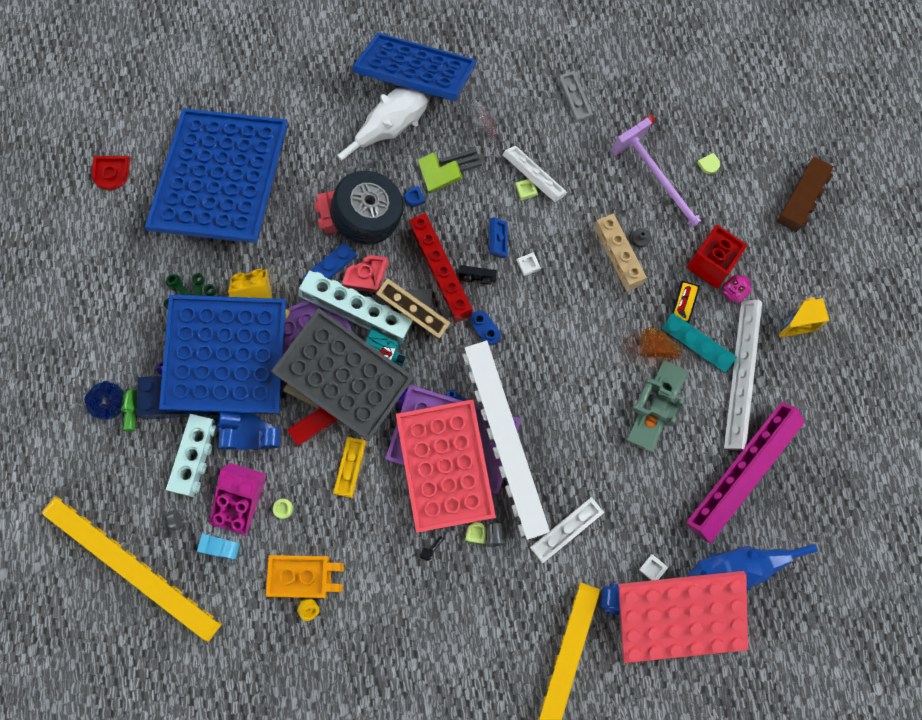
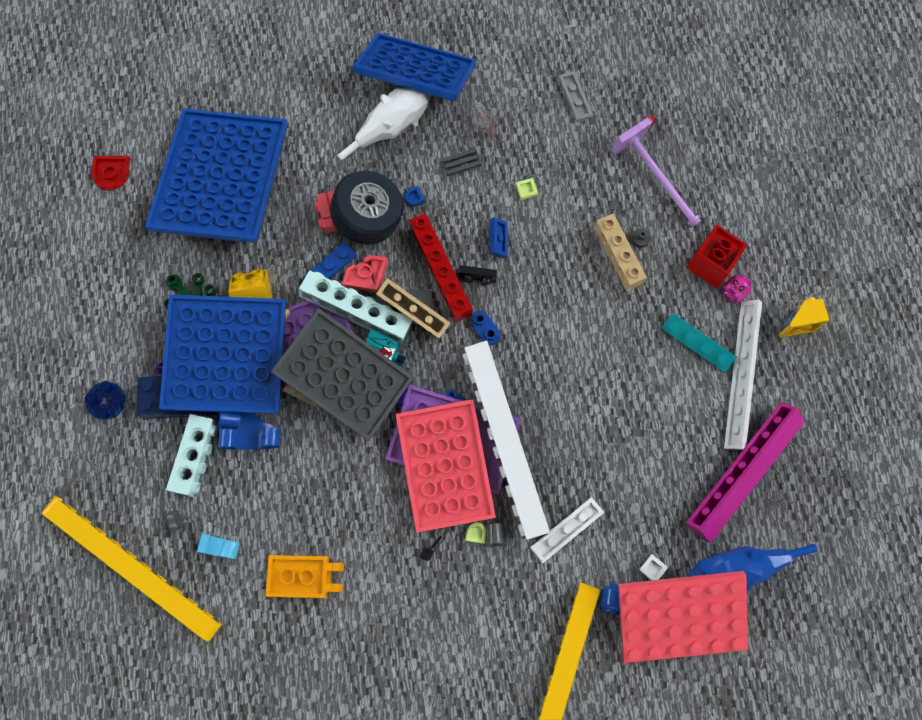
bright green arm [121,389,137,432] -> none
dark pink slope [209,463,266,536] -> none
yellowish green tile [273,499,293,519] -> none
red tile [287,407,337,446] -> none
yellow tile [297,599,320,621] -> none
yellow tile [333,436,367,498] -> none
lime tile [418,152,463,193] -> none
white tile [503,146,567,202] -> none
white tile [516,252,541,276] -> none
sand green piece [627,360,688,452] -> none
clear orange slope [640,327,682,359] -> none
slope [671,280,700,323] -> none
yellowish green tile [697,153,720,174] -> none
reddish brown brick [776,157,834,232] -> none

